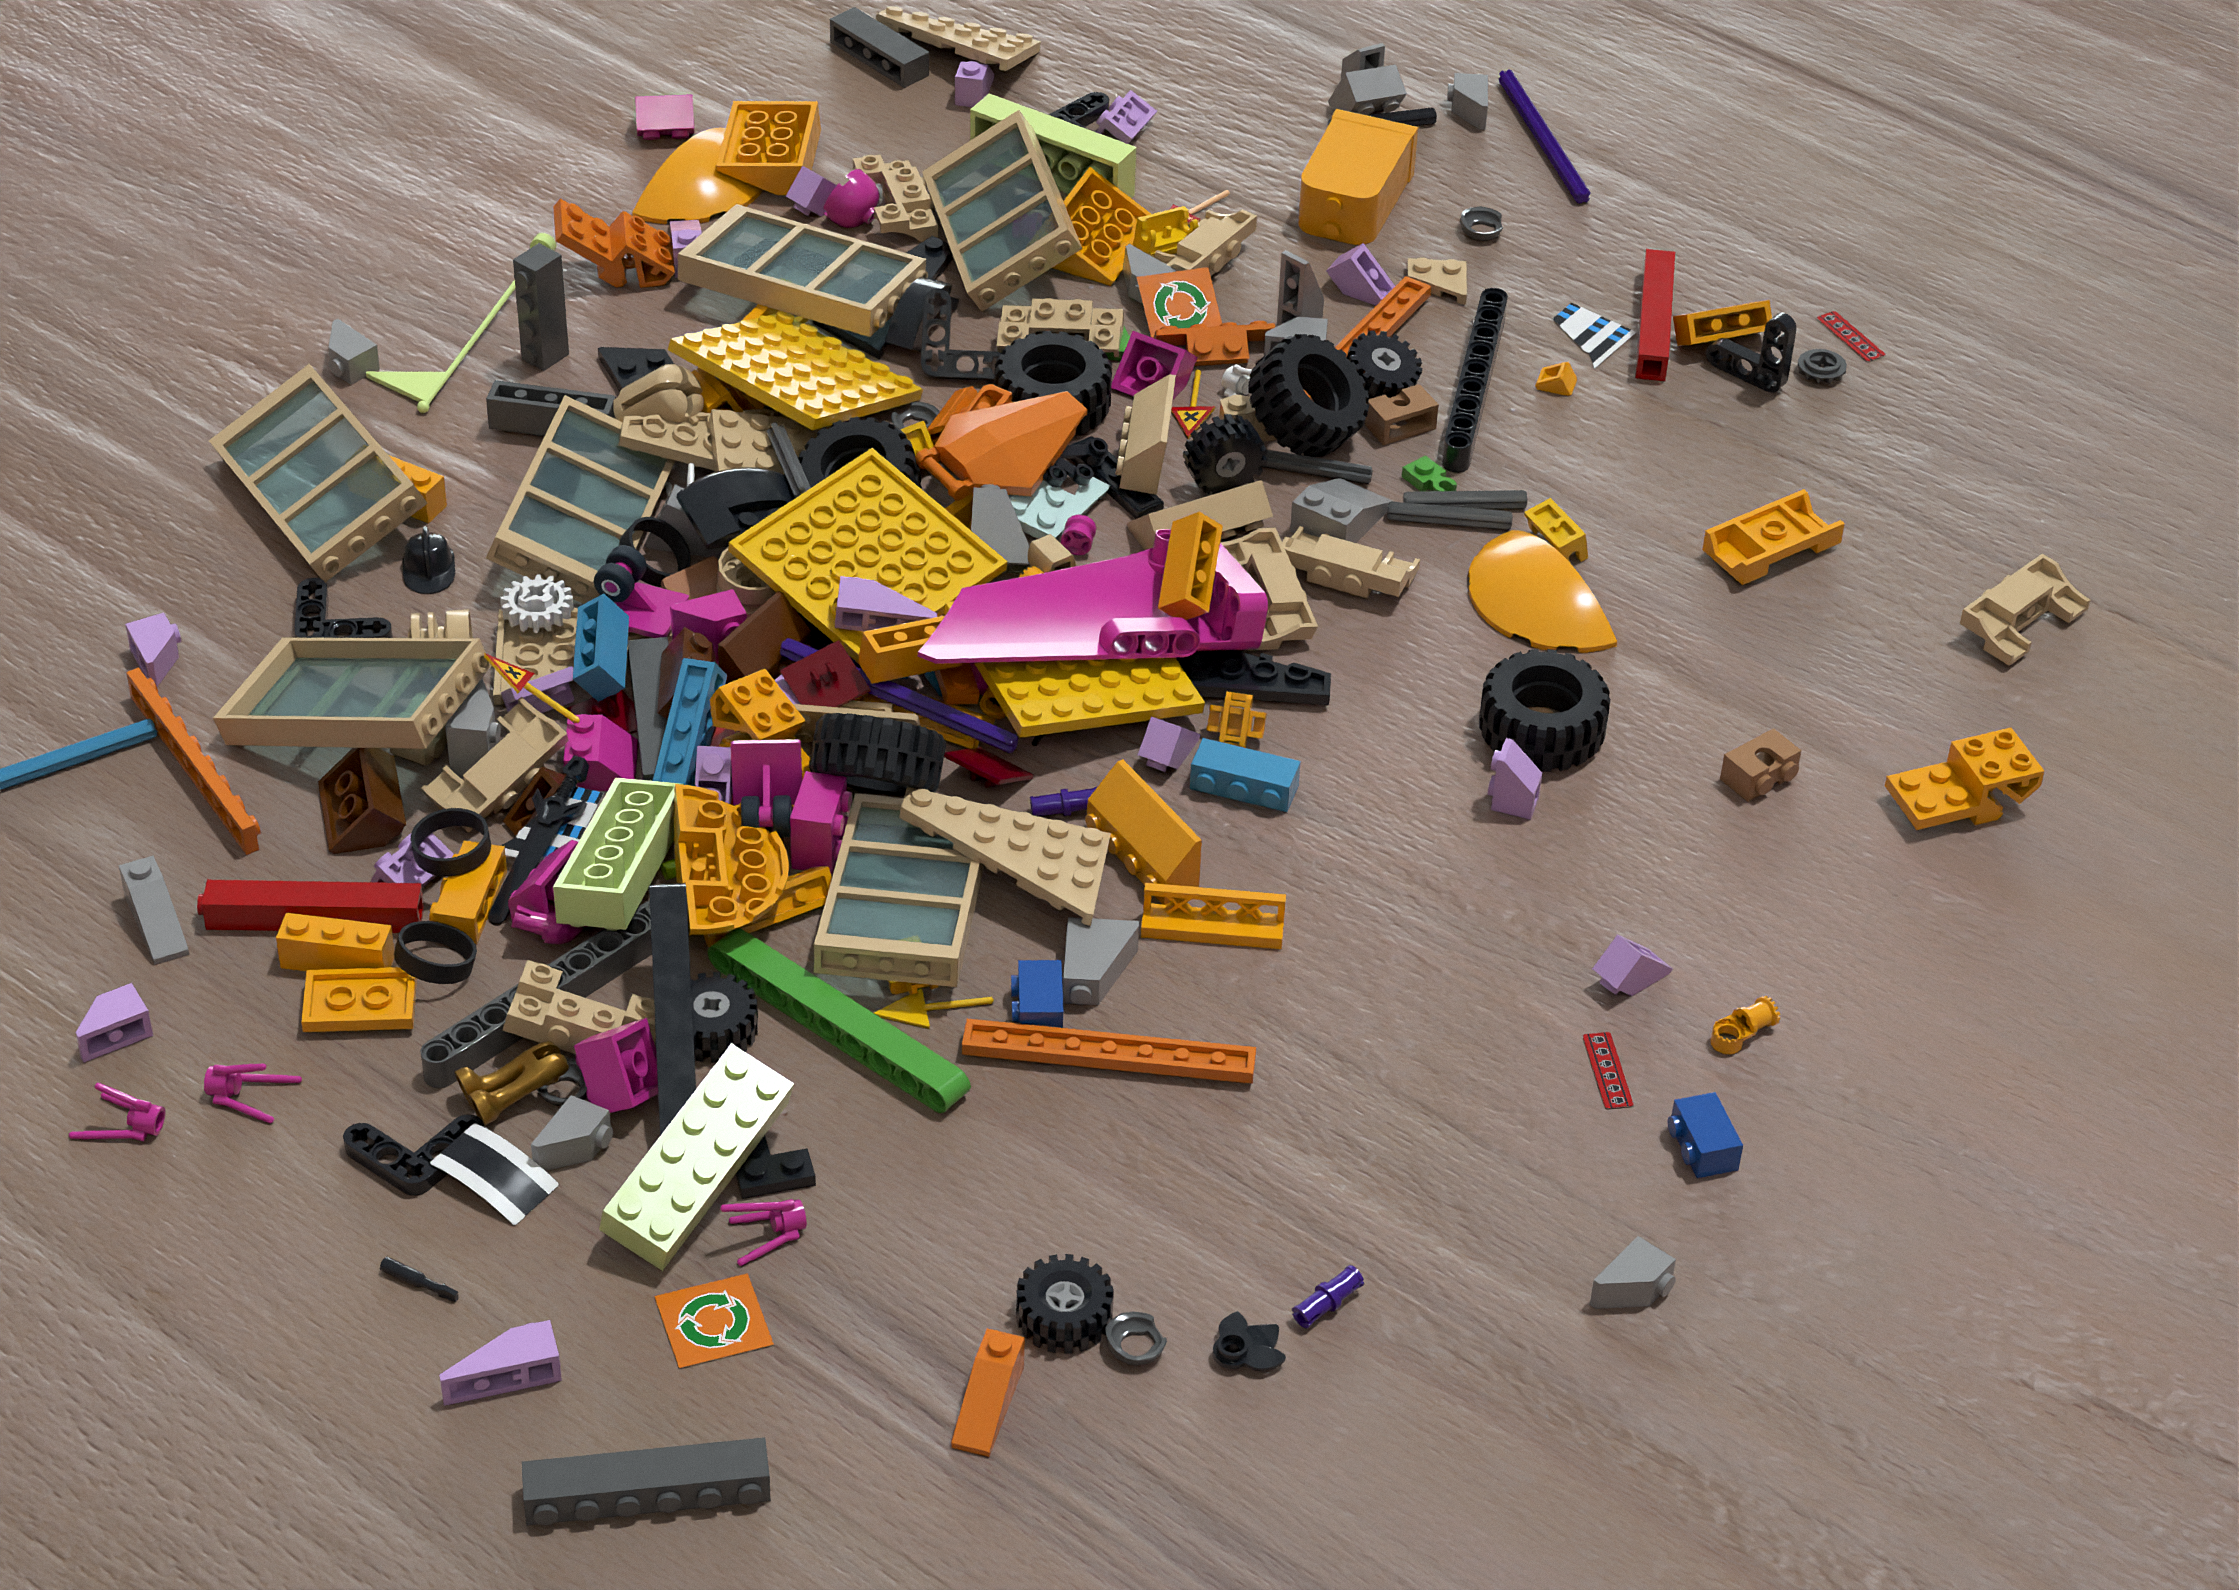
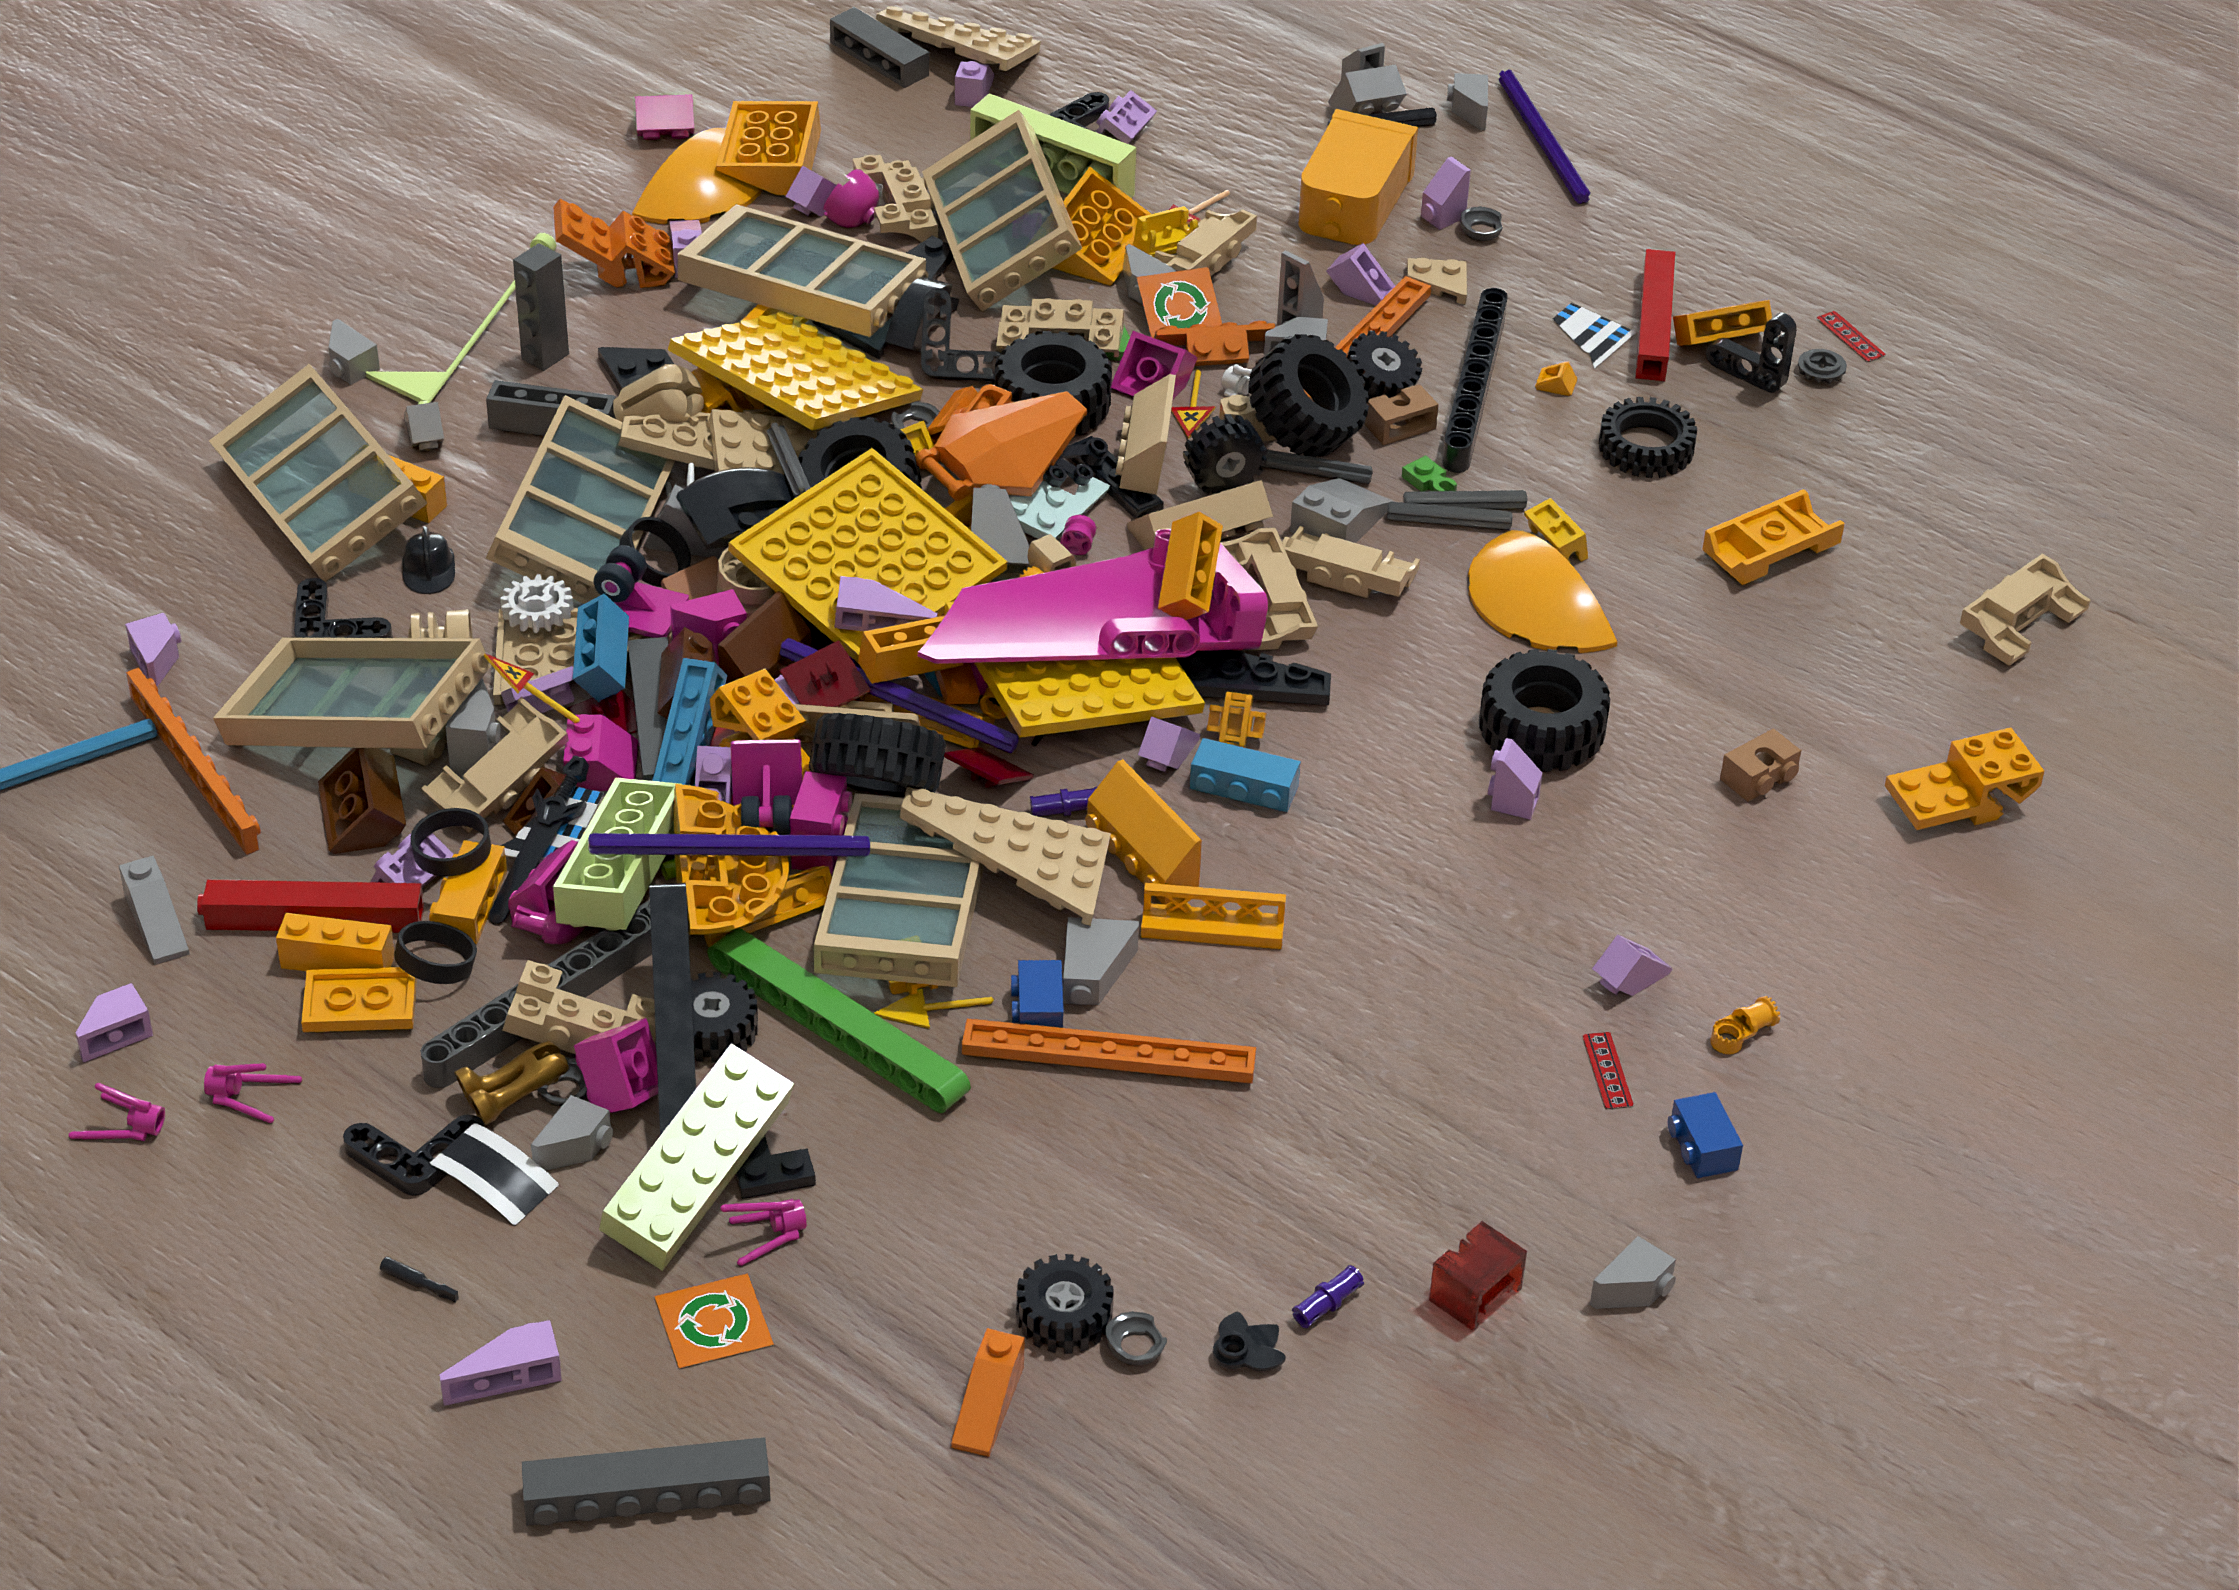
none -> light grey slope [404,402,444,451]
none -> dark purple axle [588,833,870,857]
none -> lavender slope [1421,156,1471,230]
none -> clear red piece [1429,1221,1527,1332]
none -> black tyre [1598,397,1697,478]

